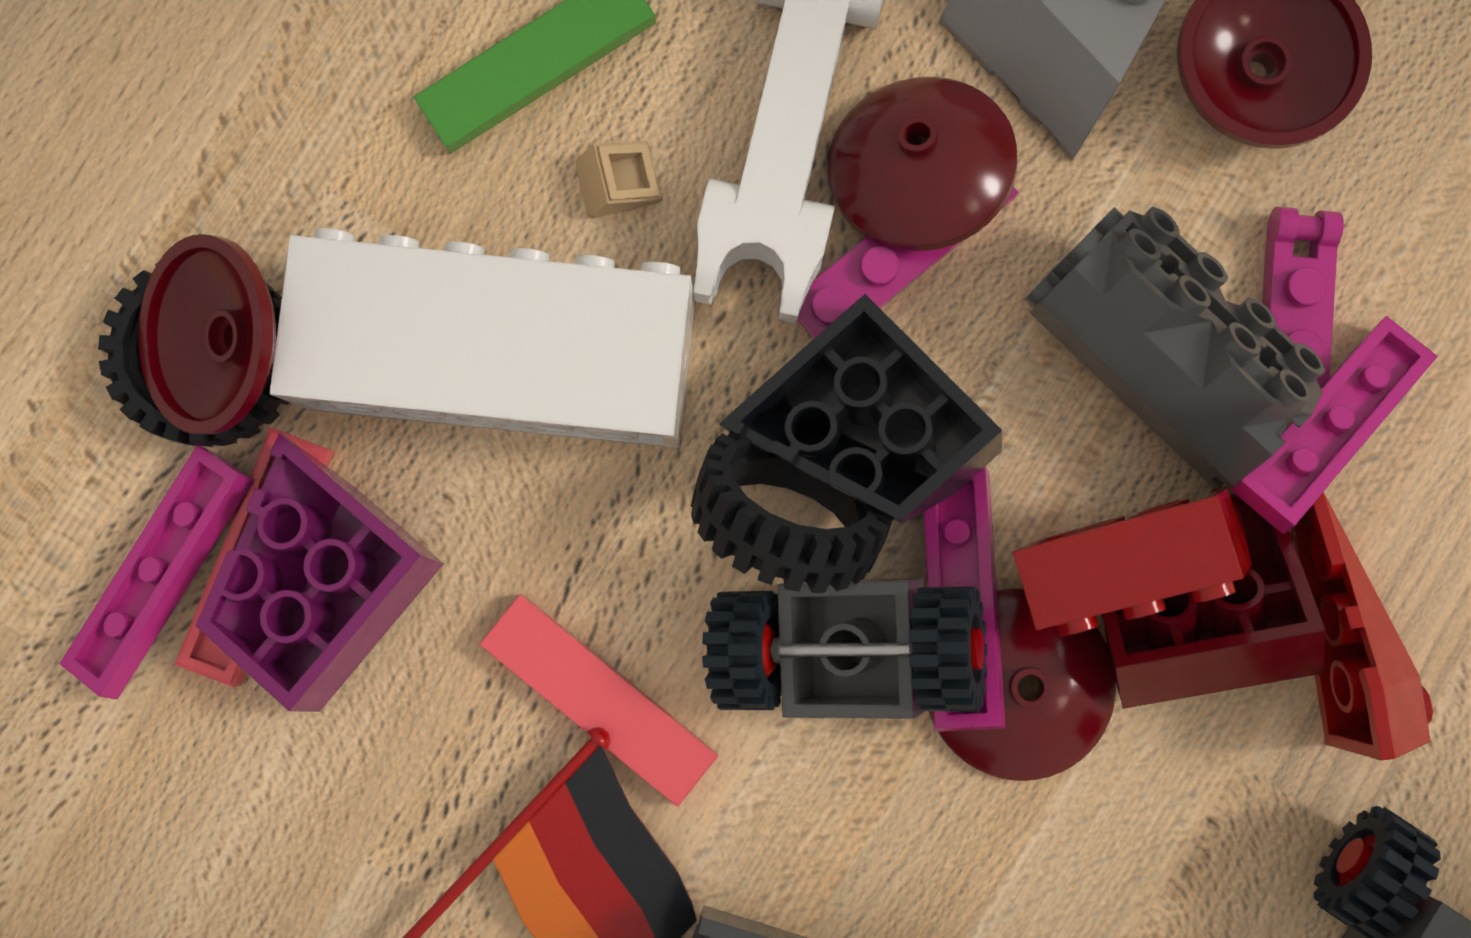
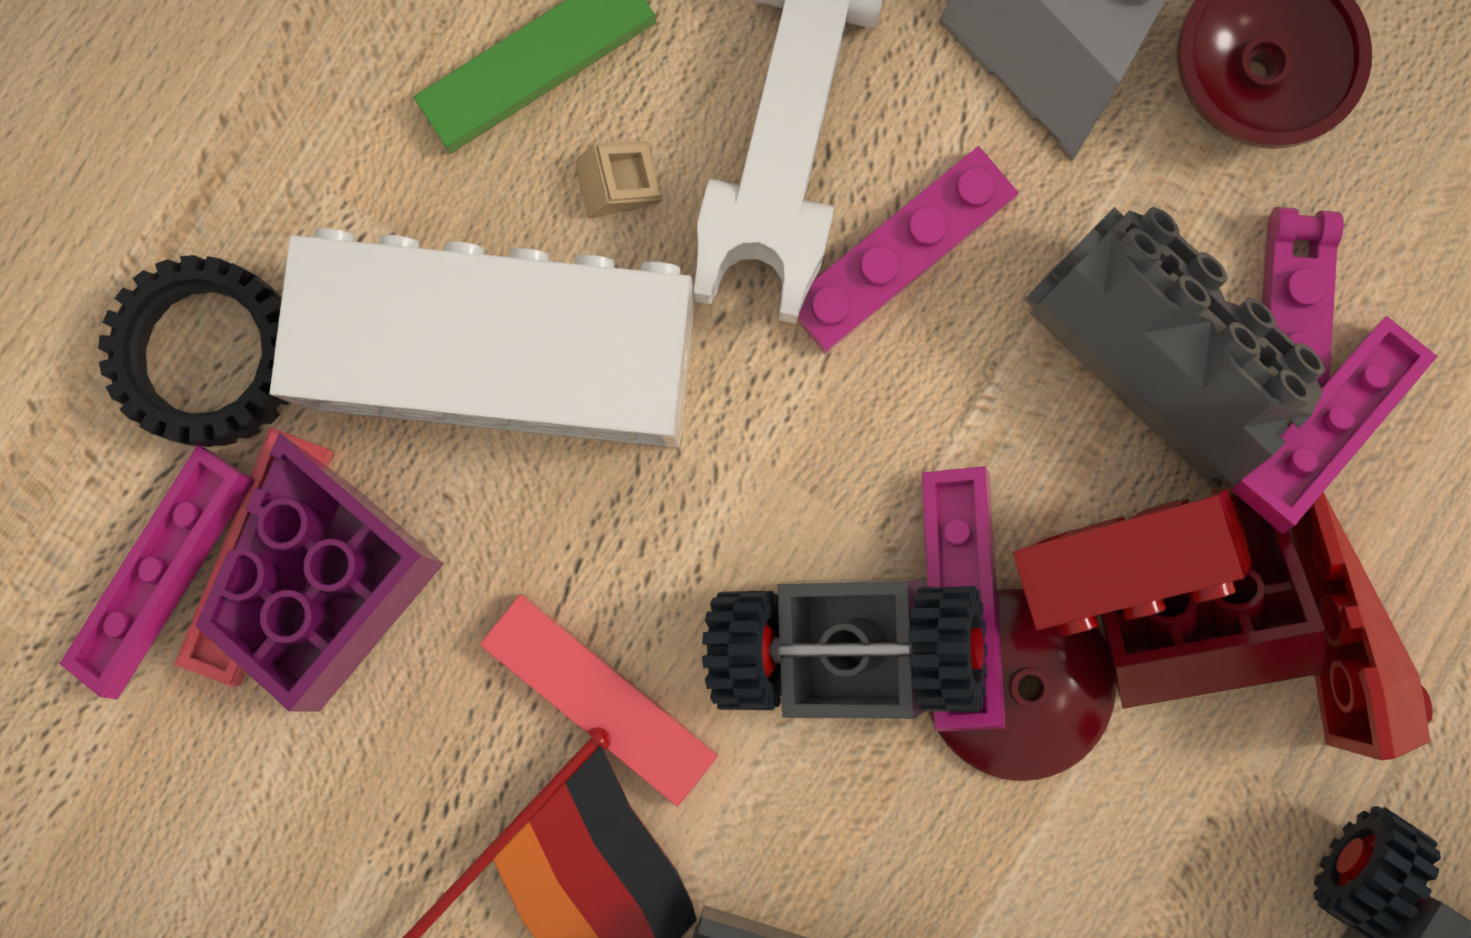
dark red dish [138,234,276,434] -> none
black tyre [691,432,893,593] -> none
black wedge [719,294,1002,524] -> none
dark red dish [828,77,1018,251] -> none

